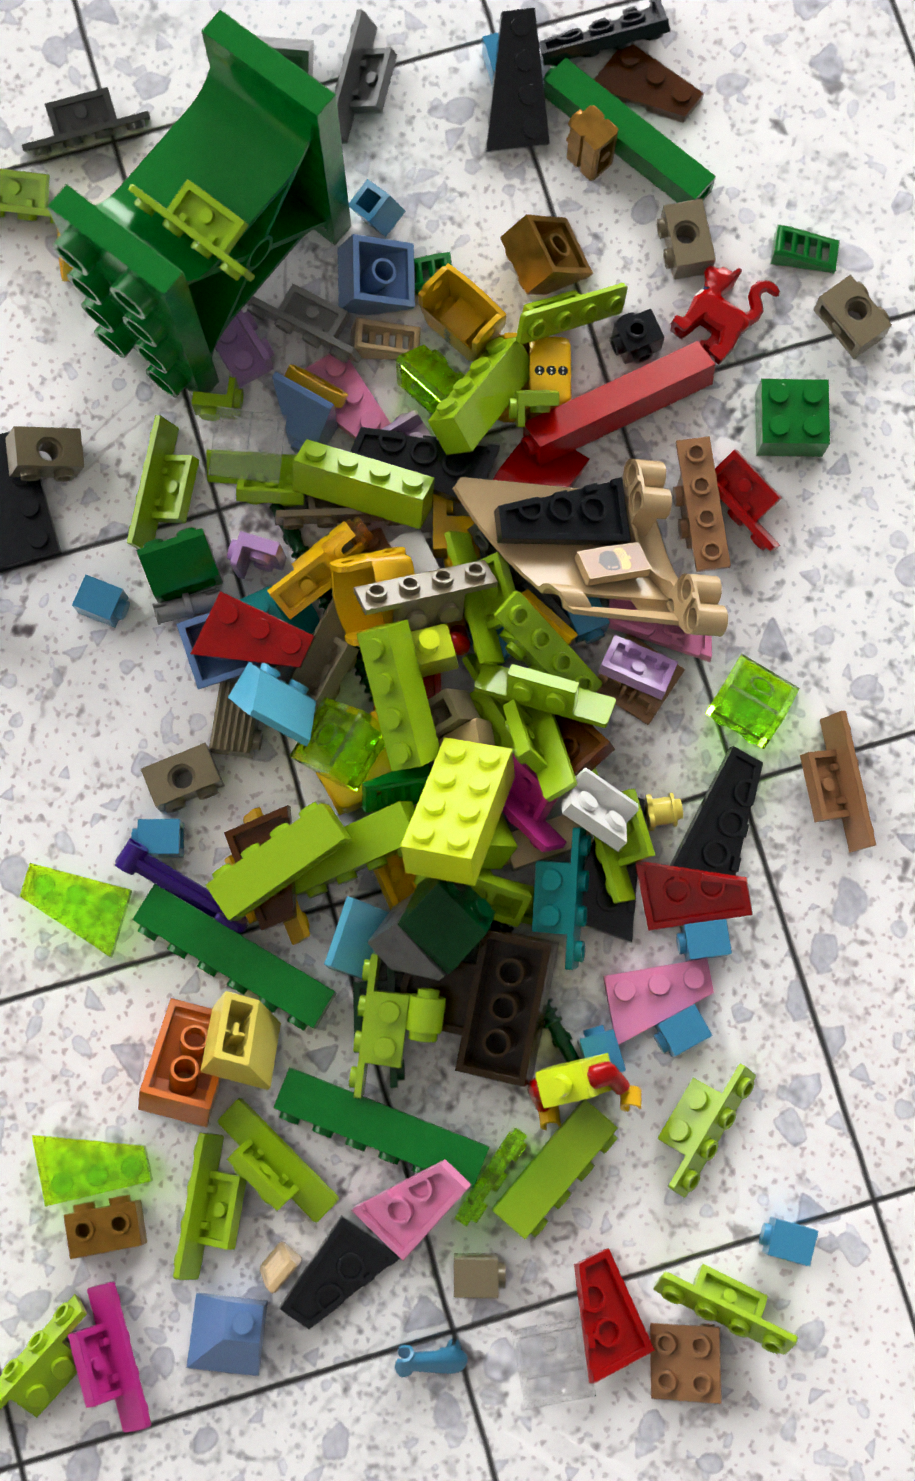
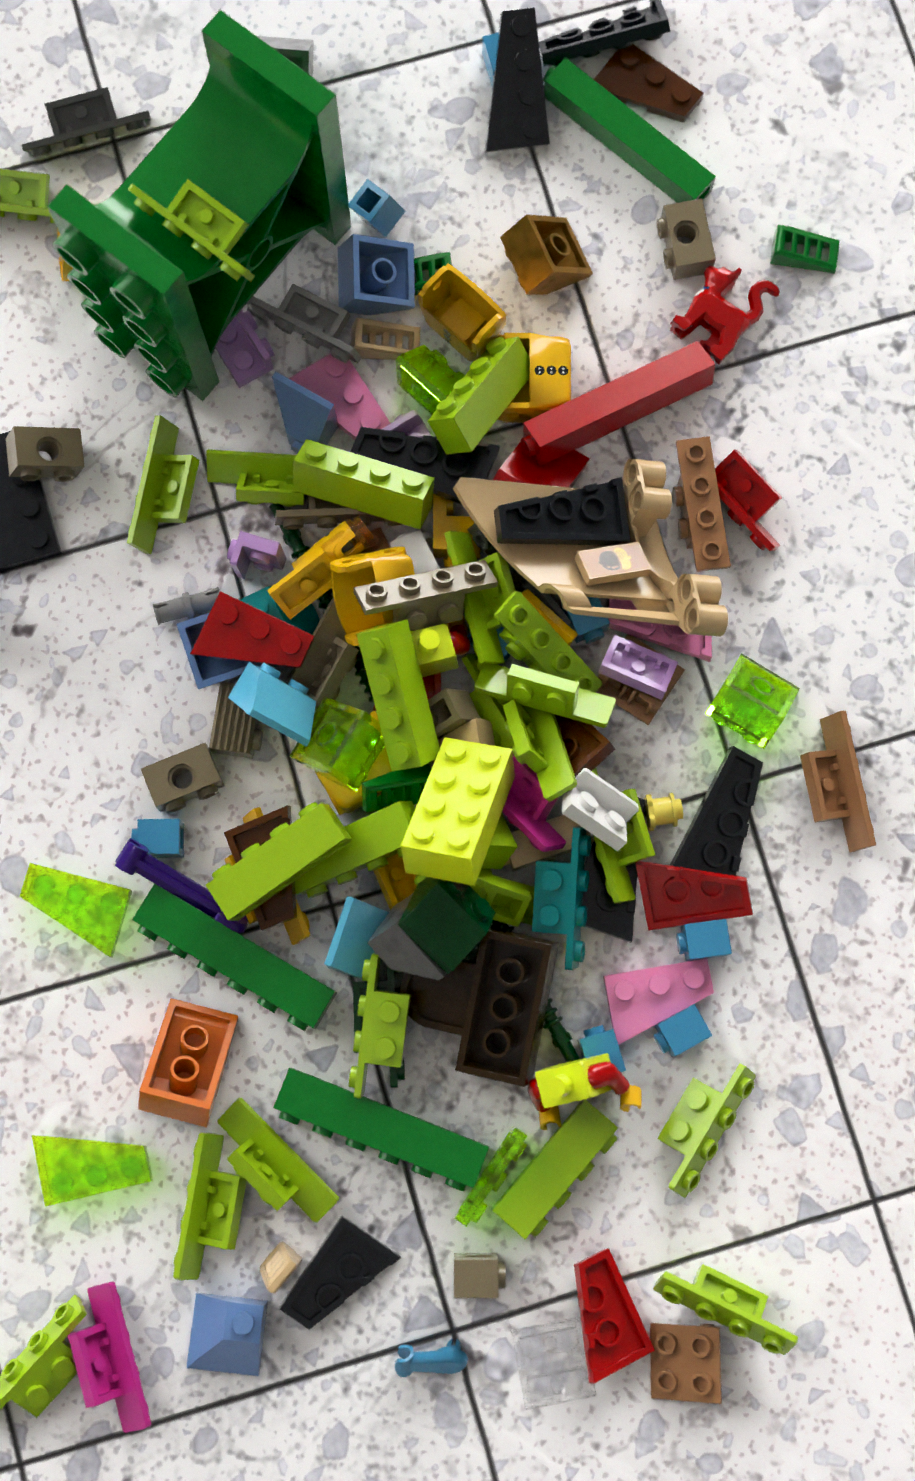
pearl gold brick [63,1194,148,1259] -> none
dark azure brick [72,574,130,628] -> none
green slope [136,527,223,603] -> none
lime bracket [191,377,244,421] -> none
light yellow slope [200,991,281,1090] -> none
clear slope [208,406,287,484] -> none
yellow plate [284,364,348,408] -> none
dark grey bracket [335,9,397,143] -> none
bright pink wing [351,1159,472,1261] -> none
lime brick [406,988,446,1043] -> none
lime bracket [509,390,559,427] -> none
lime bracket [516,283,628,345] -> none
pearl gold brick [566,105,618,181] -> none
black brick [610,309,665,365] -> none
green brick [755,378,830,457] -> none
dark azure brick [759,1216,818,1267] -> none
dark tan brick [813,274,892,359] -> none

